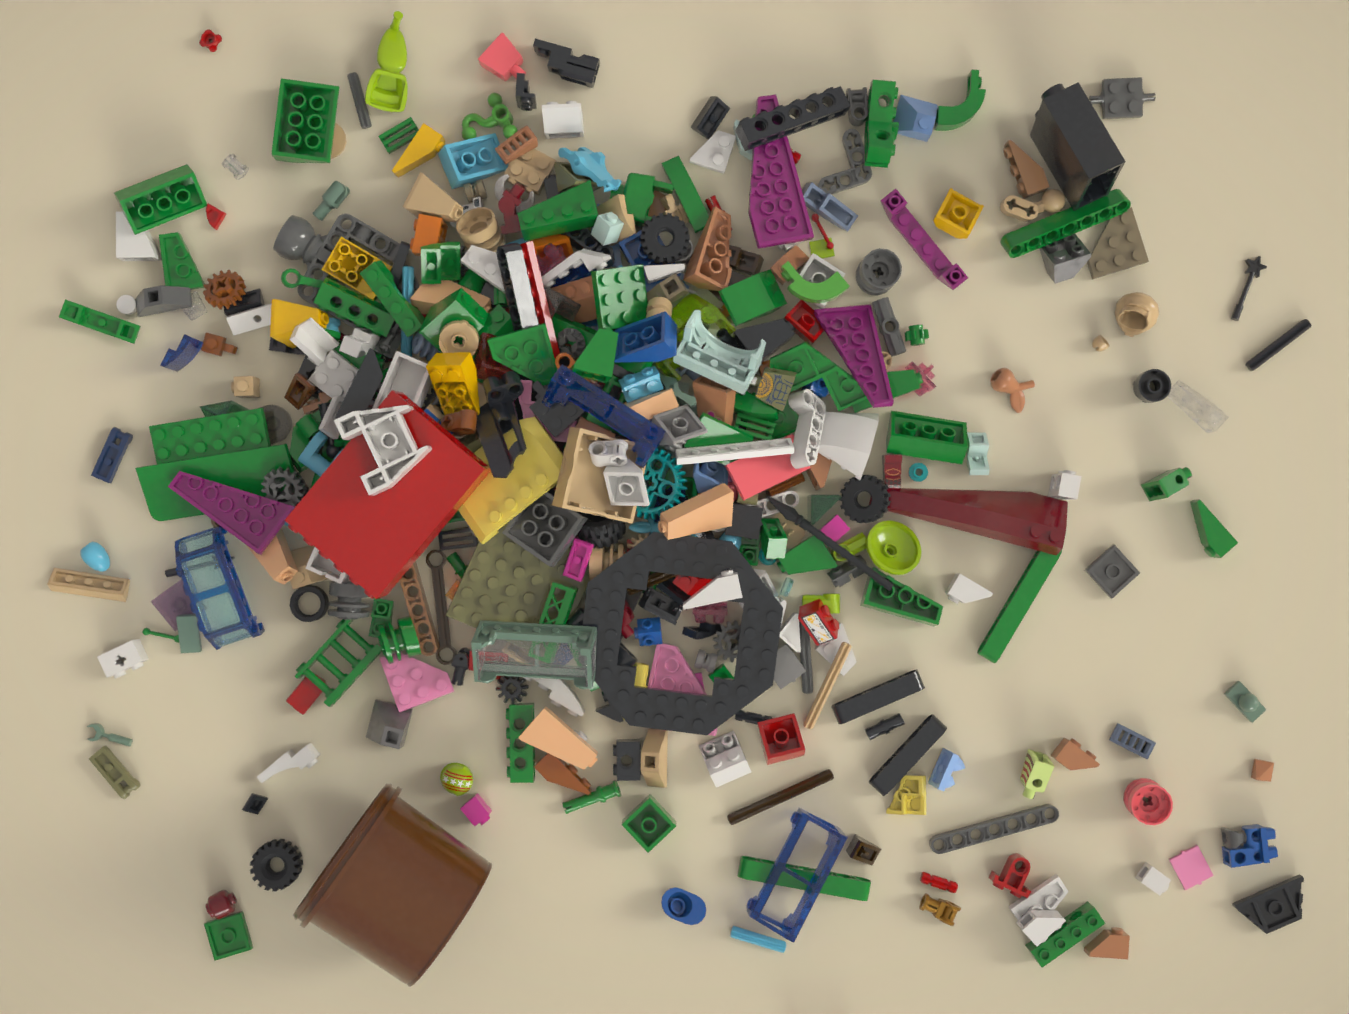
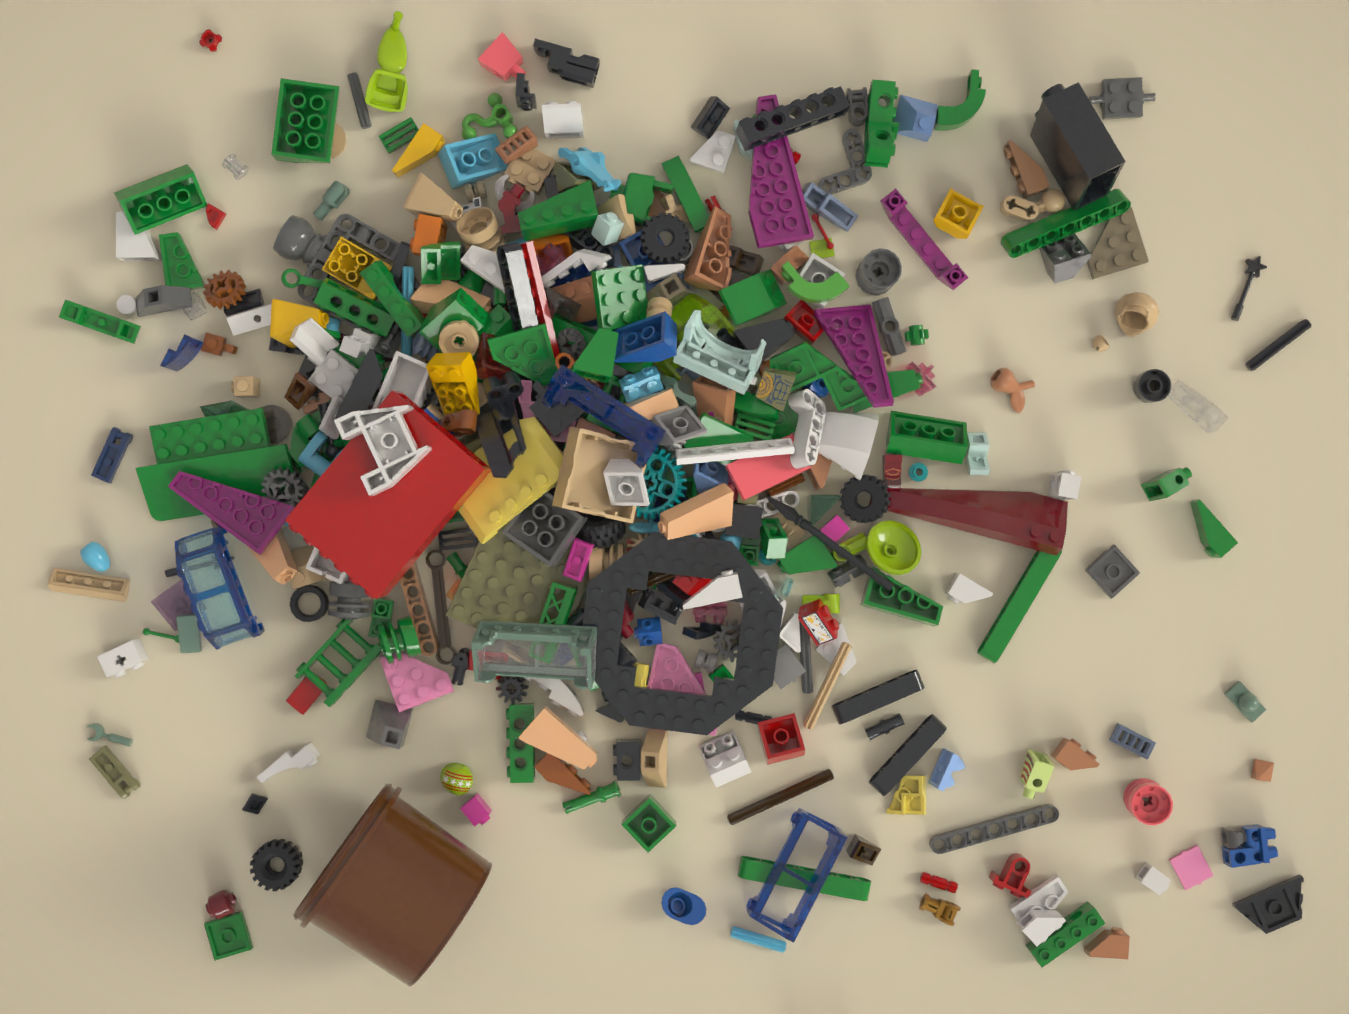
white piece [588,439,628,467] -> none

